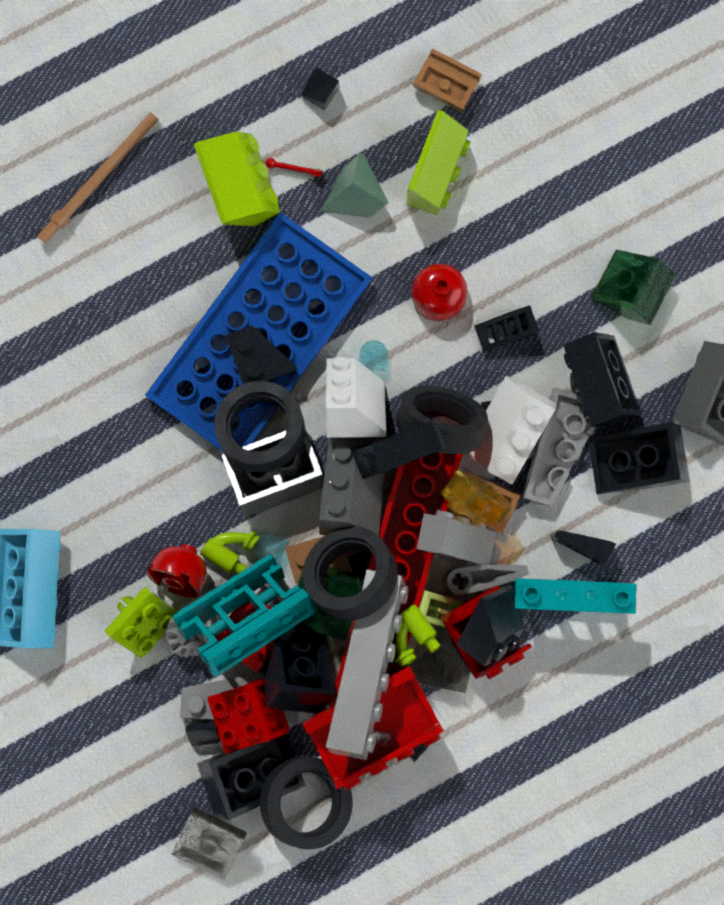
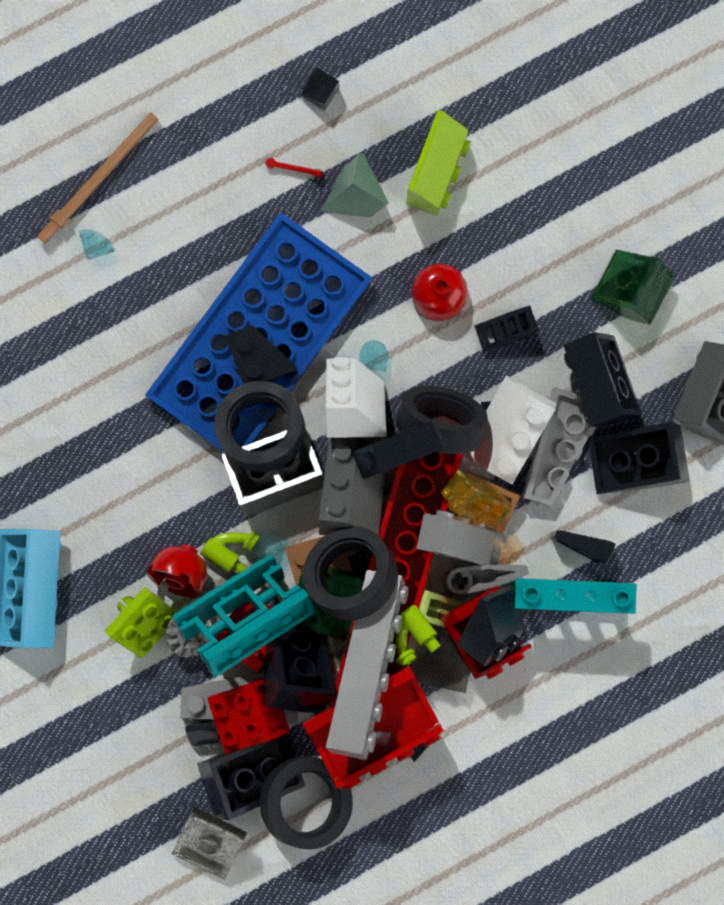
lime slope [194,131,280,226] -> none
medium nougat plate [413,48,482,112] -> none
none -> clear light blue tile [78,230,115,260]

